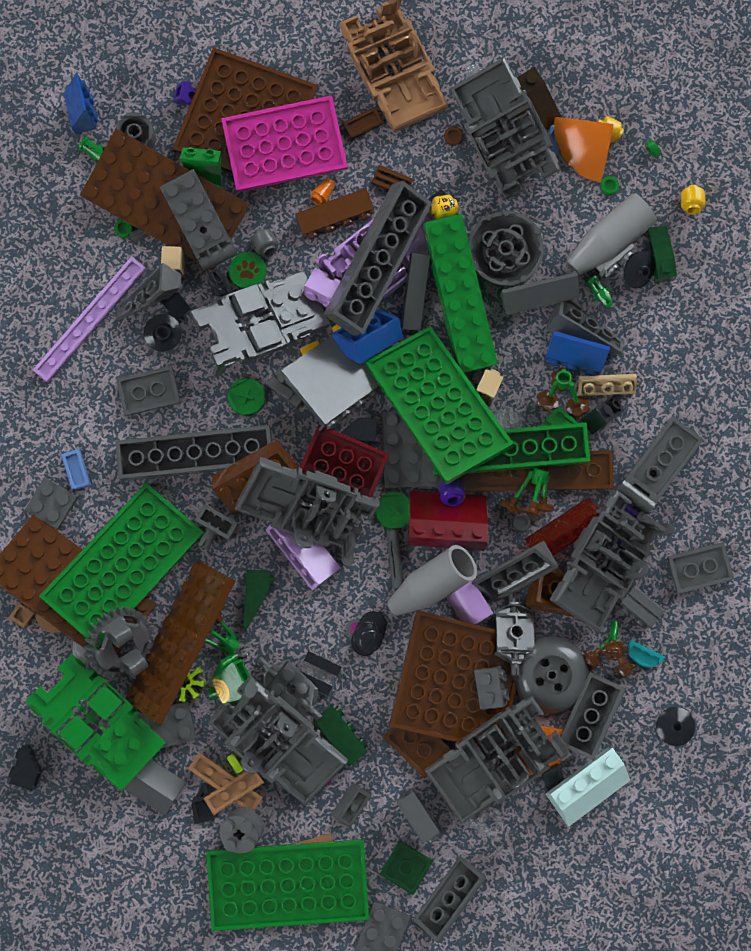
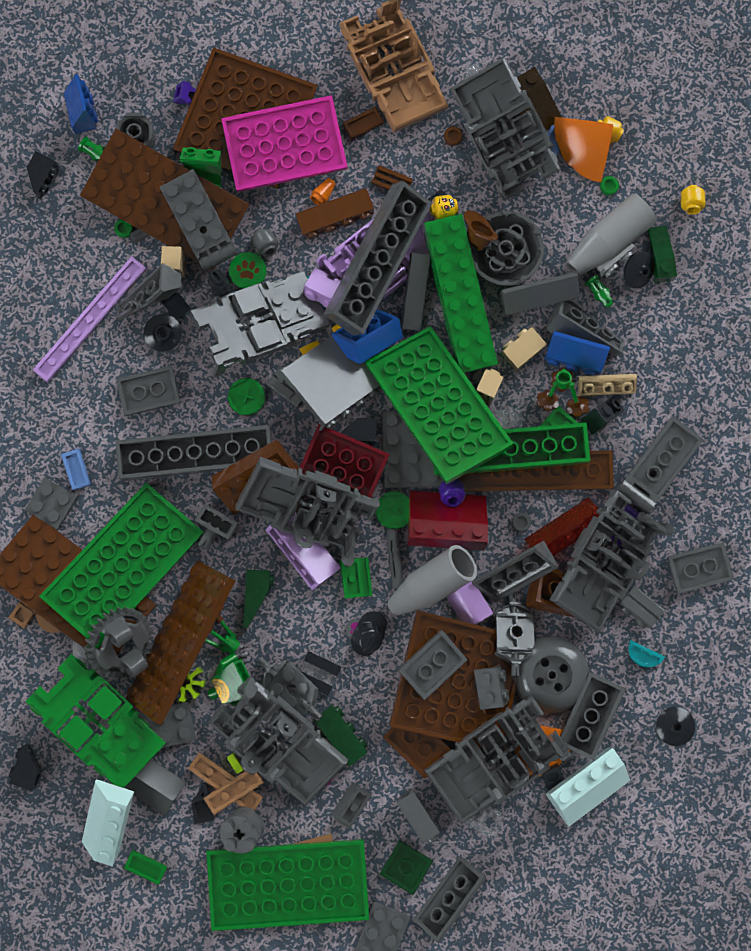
plant [500,467,554,517] -> none
reddish brown plant [583,620,635,677] -> none
green tile [645,139,662,158] -> none
none -> black slope [26,151,59,199]
none -> light aqua slope [82,779,134,866]
none -> green tile [124,850,168,885]
none -> green plate [340,557,373,599]
none -> dark grey plate [398,630,468,700]
none -> reddish brown piece [463,210,498,251]
none -> tan brick [502,327,547,371]

